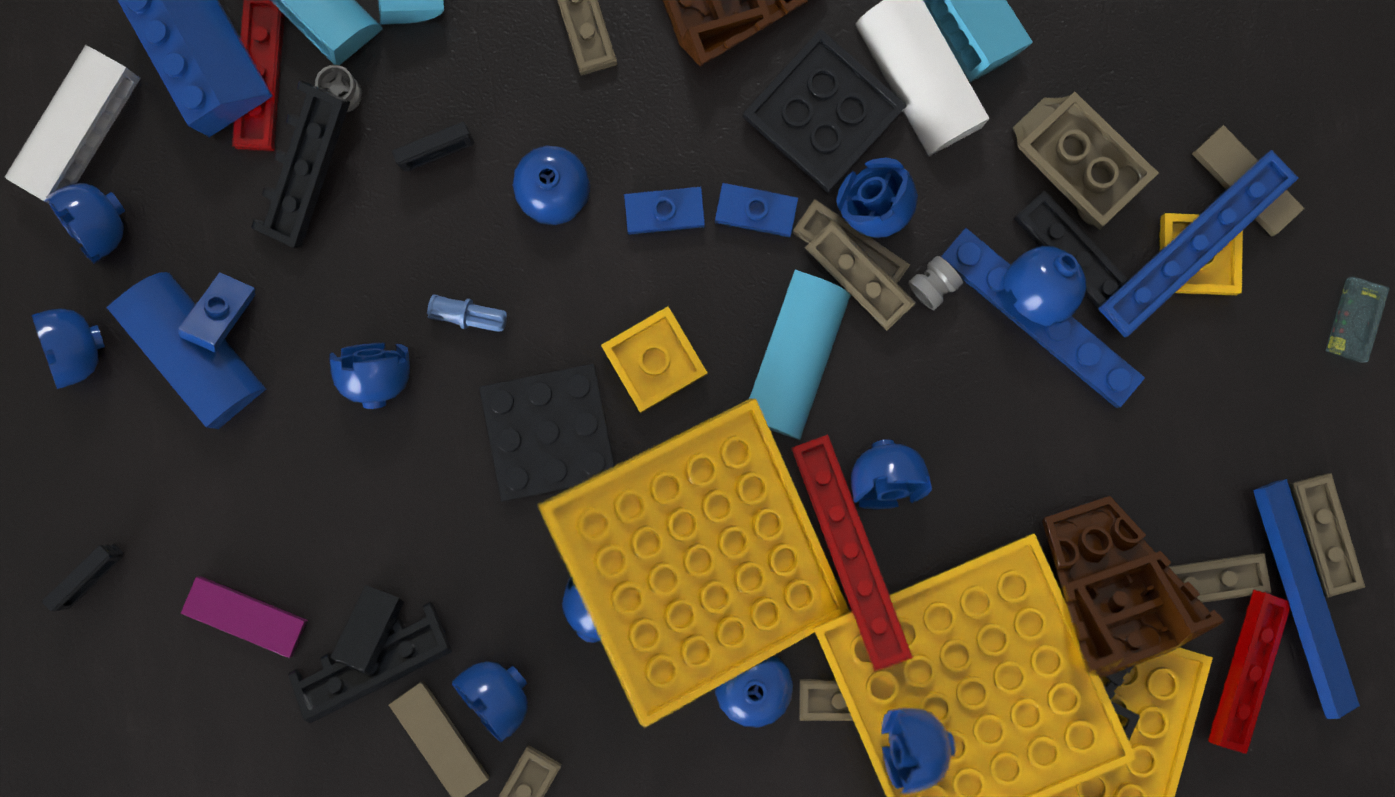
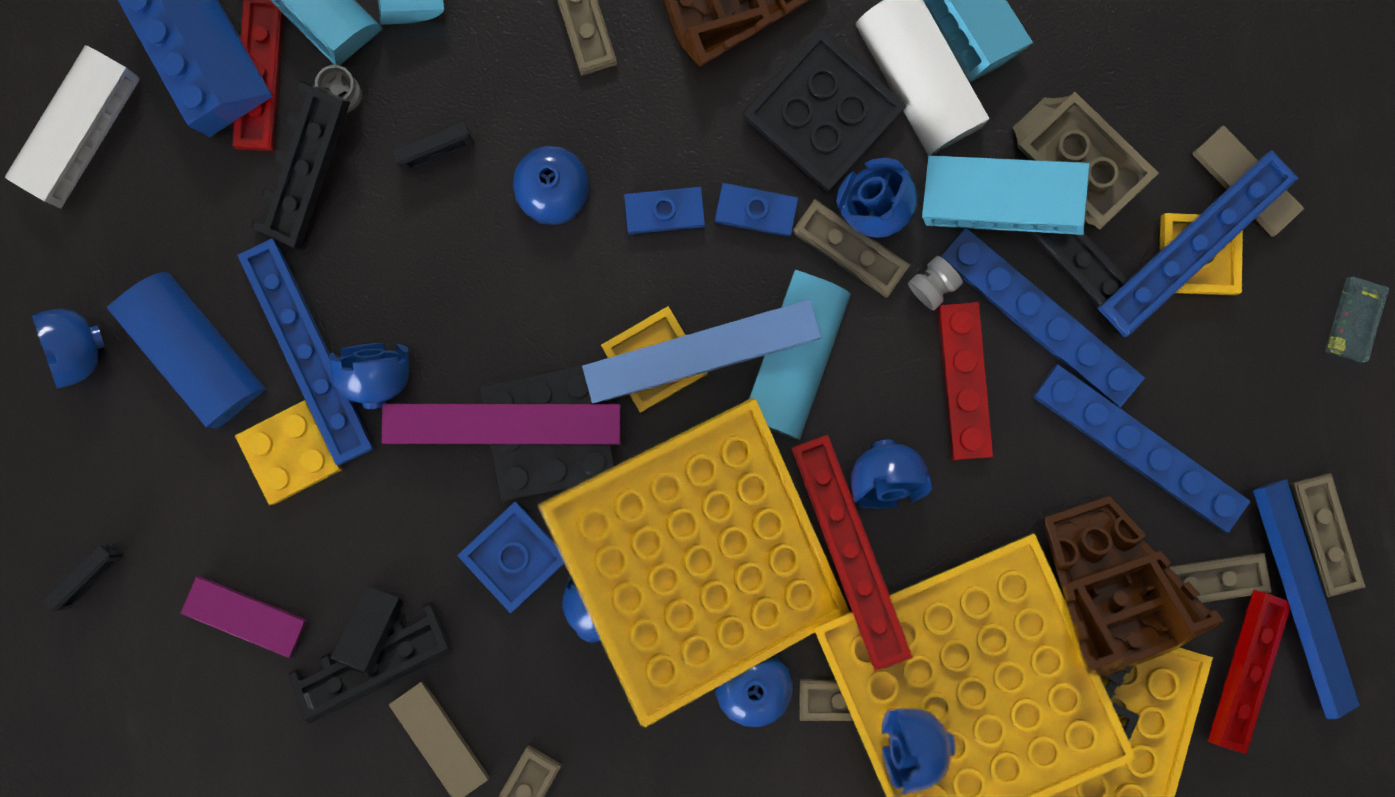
blue cylinder [46,183,125,264] -> none
blue plate [178,272,255,352] -> none
medium blue axle [427,294,507,332] -> none
blue cylinder [452,661,528,742] -> none
dark tan tile [805,219,916,330] -> none
blue cylinder [1004,246,1086,326] -> none
none -> yellow plate [235,400,343,505]
none -> blue plate [237,238,375,466]
none -> magenta tile [382,404,621,444]
none -> blue plate [457,501,565,614]
none -> medium blue tile [582,299,821,404]
none -> medium azure brick [922,156,1090,235]
none -> red plate [938,302,993,460]
none -> blue plate [1032,364,1251,533]

